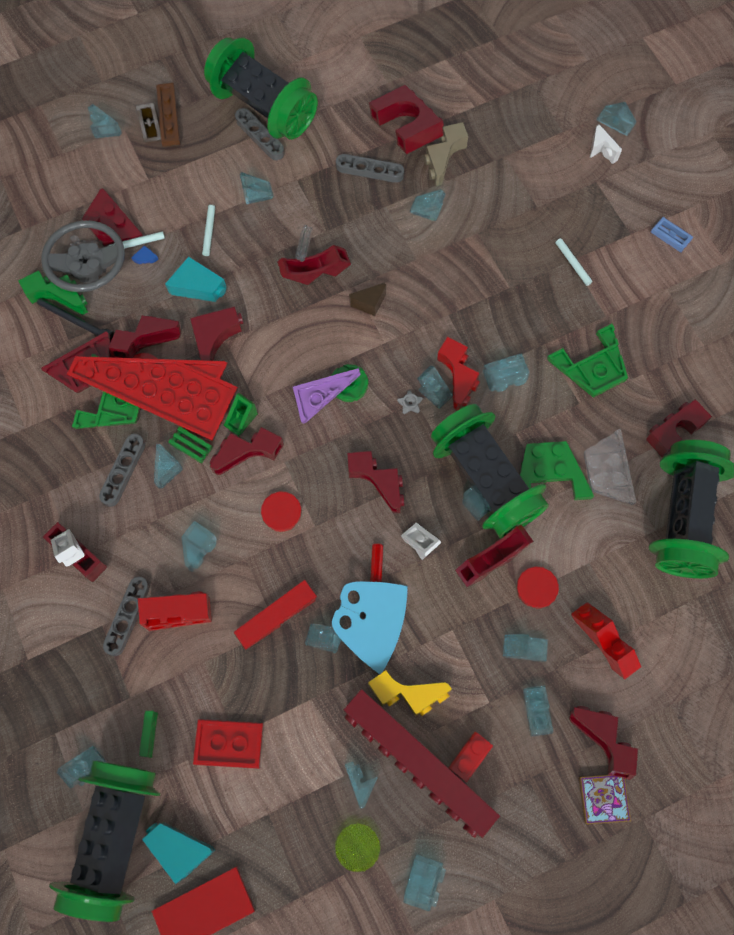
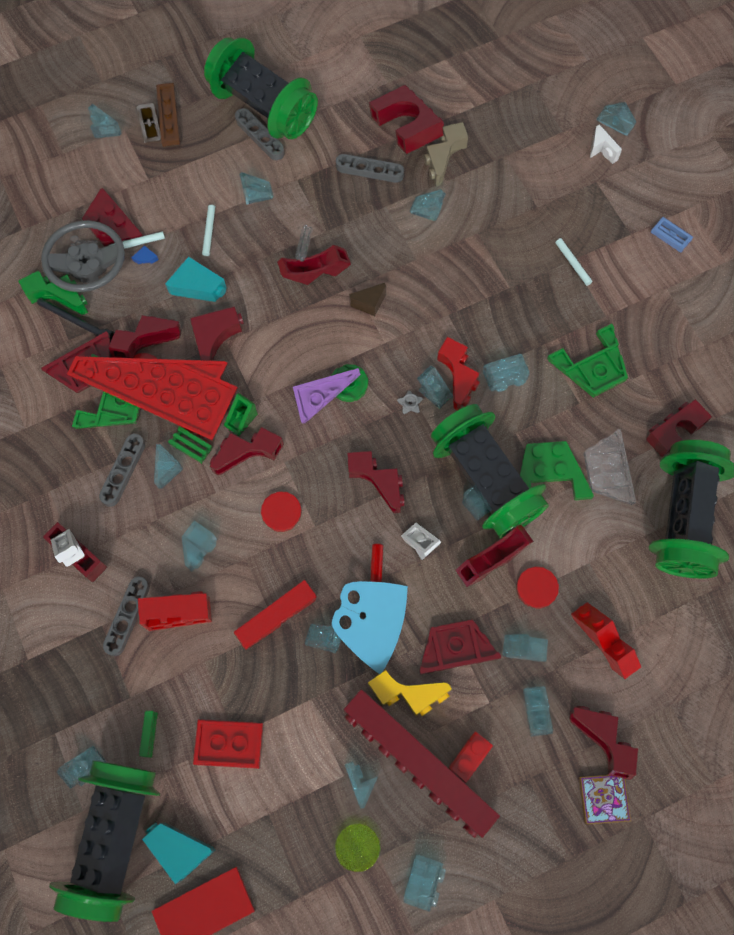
none -> dark red wing [419,620,501,675]

